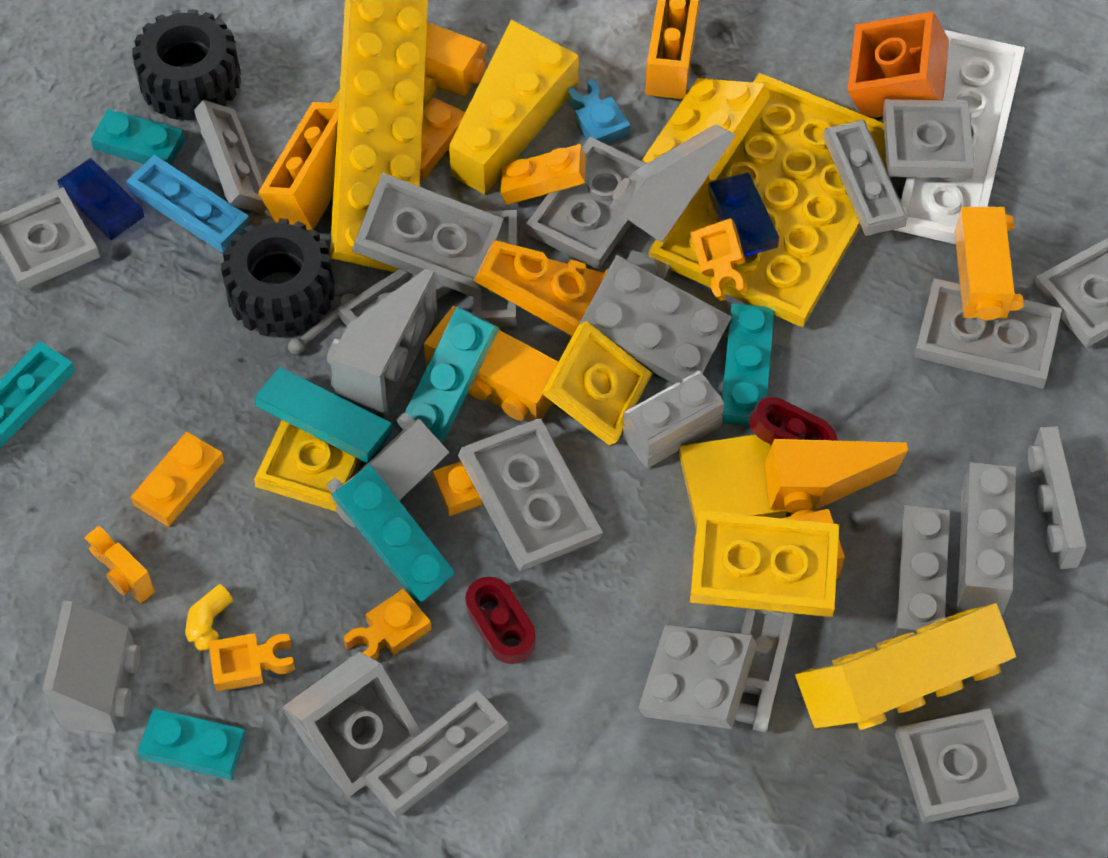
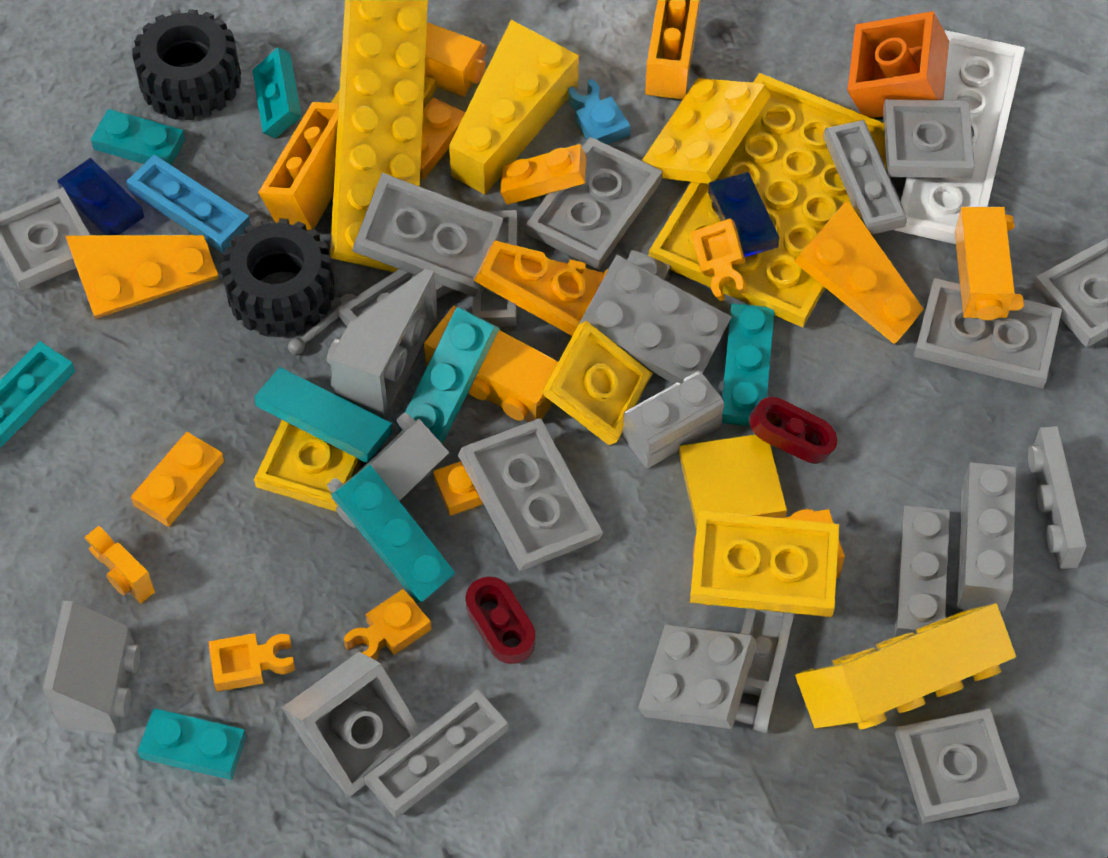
yellow arm [185,584,234,651] -> none
light grey plate [194,100,267,214] -> none
light grey slope [610,124,736,243] -> none
light orange slope [764,439,908,513] -> none
none -> light orange wing [66,235,218,319]
none -> teal plate [252,47,302,139]
none -> light orange wing [794,200,924,345]

